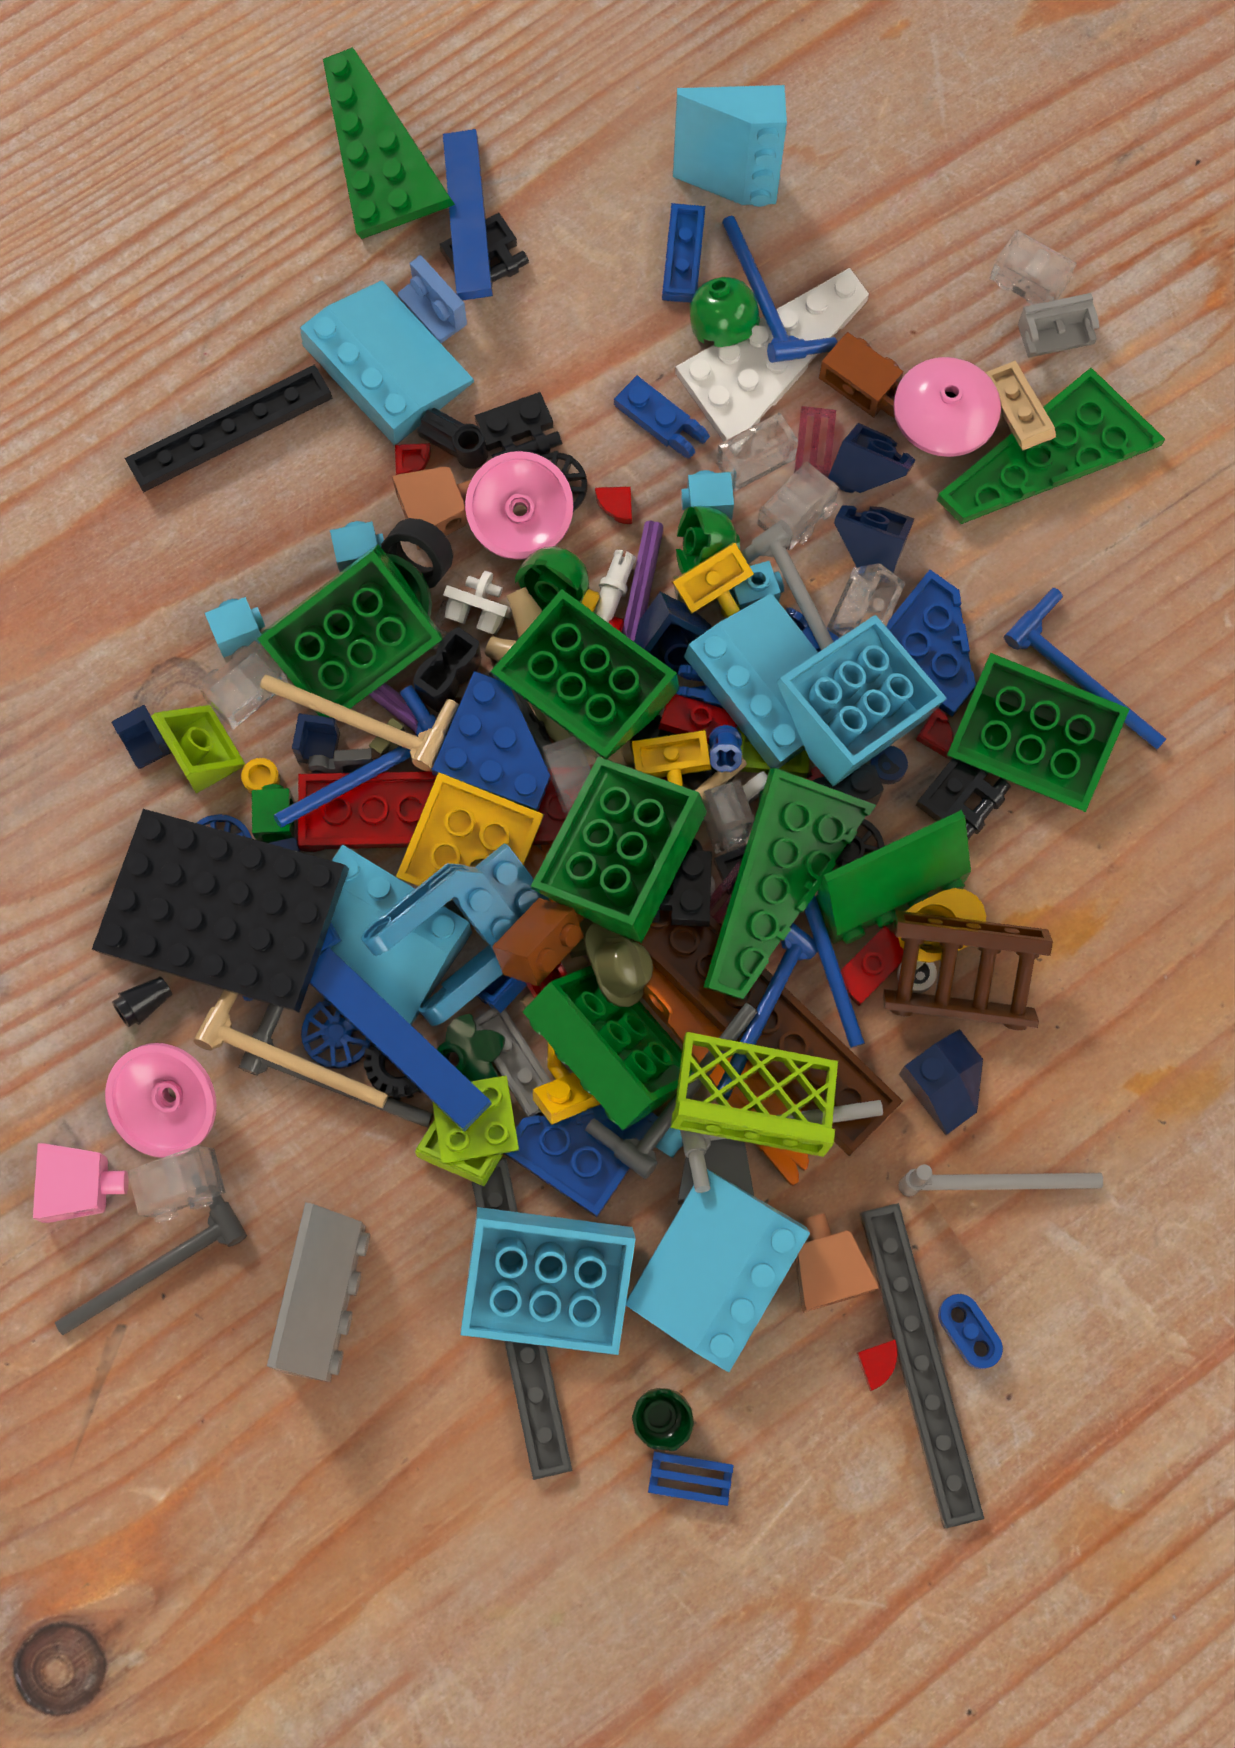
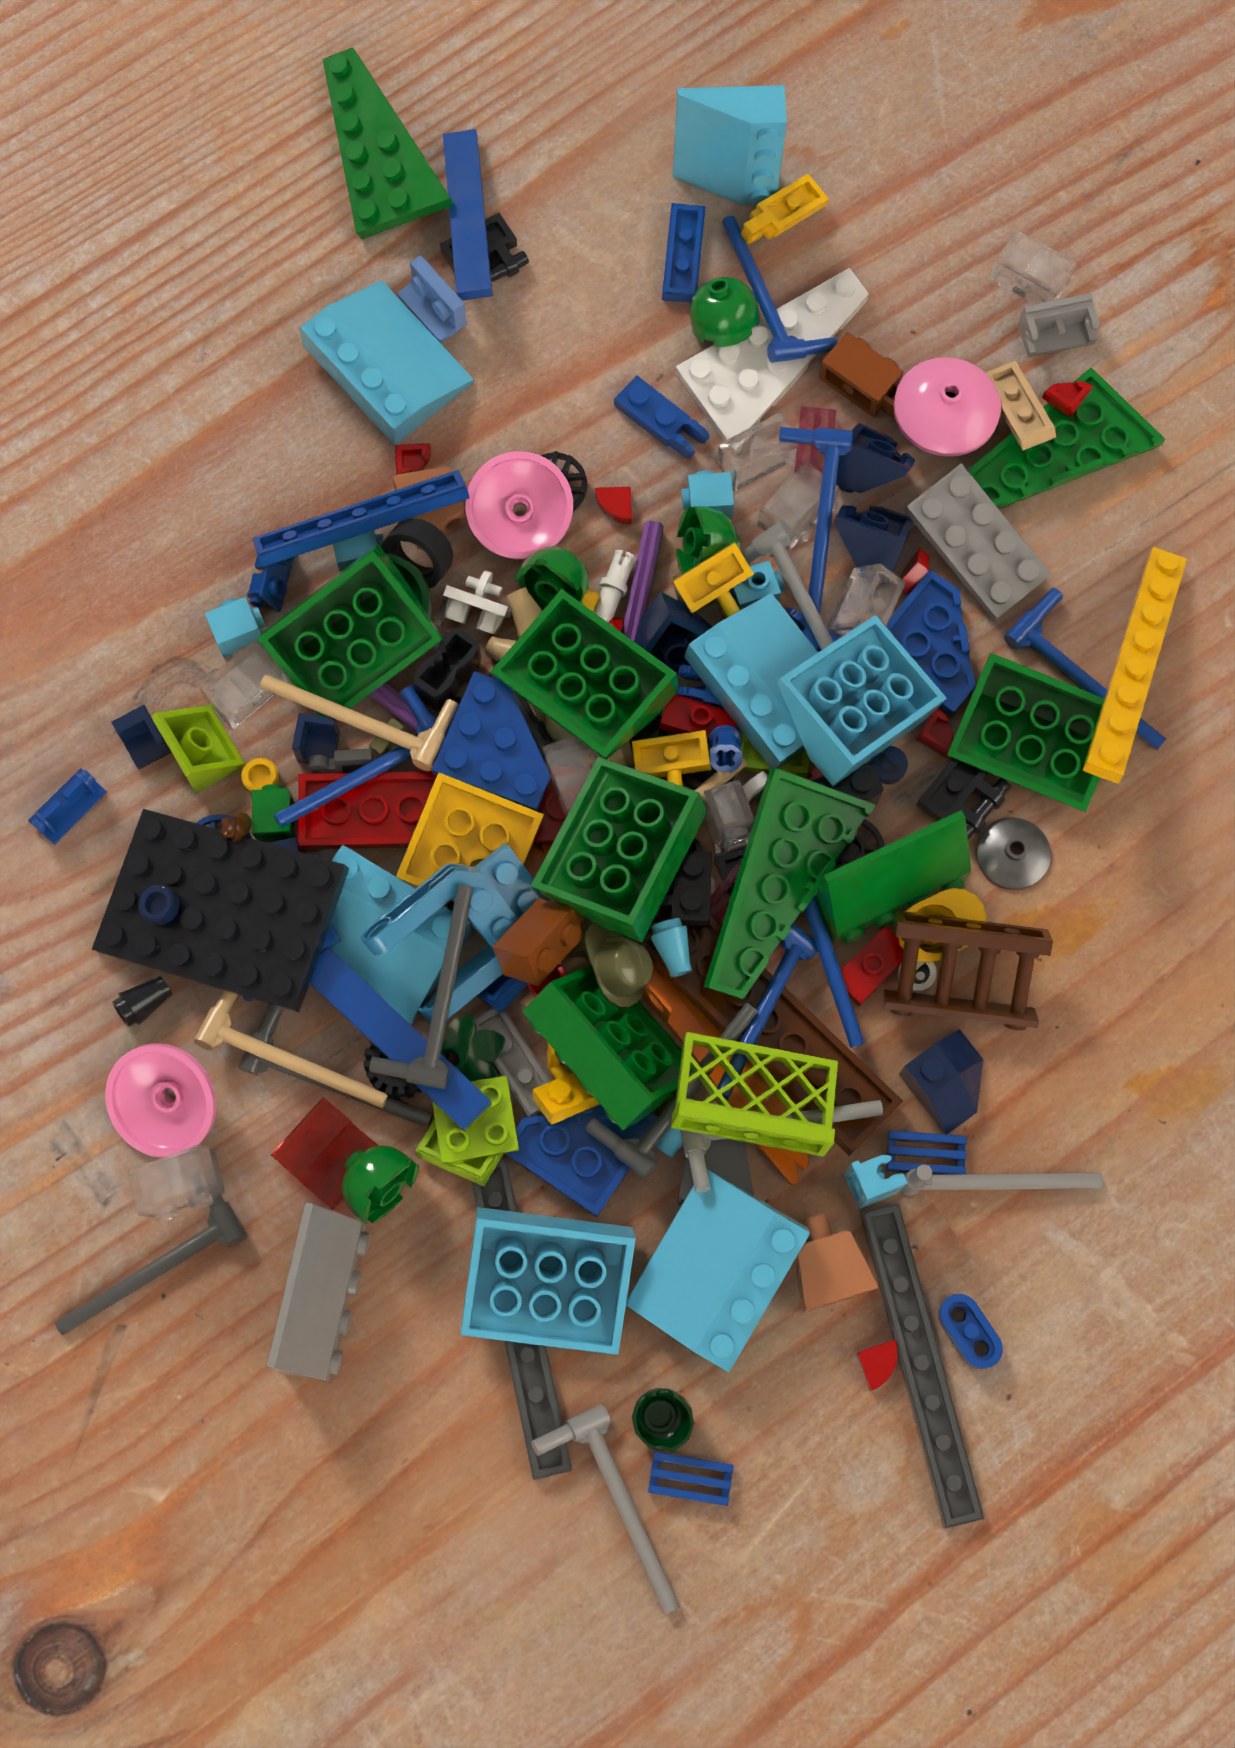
bright pink torso [33,1143,129,1223] -> none
black plate [125,364,332,493] -> none
blue wheel [301,1000,371,1069] -> none
black piece [417,408,488,469] -> none
black plate [475,392,562,458] -> none
none -> blue hinge [28,768,107,845]
none -> dark blue tile [138,885,180,925]
none -> reddish brown arm [219,812,252,841]
none -> blue hinge [247,530,295,612]
none -> blue tile [252,470,470,567]
none -> clear red slope [271,1097,379,1210]
none -> green cylinder [342,1145,419,1224]
none -> dark grey bar [369,885,474,1090]
none -> light grey bar [531,1404,680,1614]
none -> medium azure cone [650,918,692,978]
none -> yellow hinge [740,174,829,245]
none -> blue bar [779,427,853,614]
none -> medium azure hinge [843,1155,908,1210]
none -> blue tile [886,1131,967,1175]
none -> red tile [895,548,930,595]
none -> light grey plate [904,463,1051,621]
none -> flat silver dish [976,817,1051,890]
none -> red tile [1042,381,1093,417]
none -> yellow plate [1082,547,1187,784]

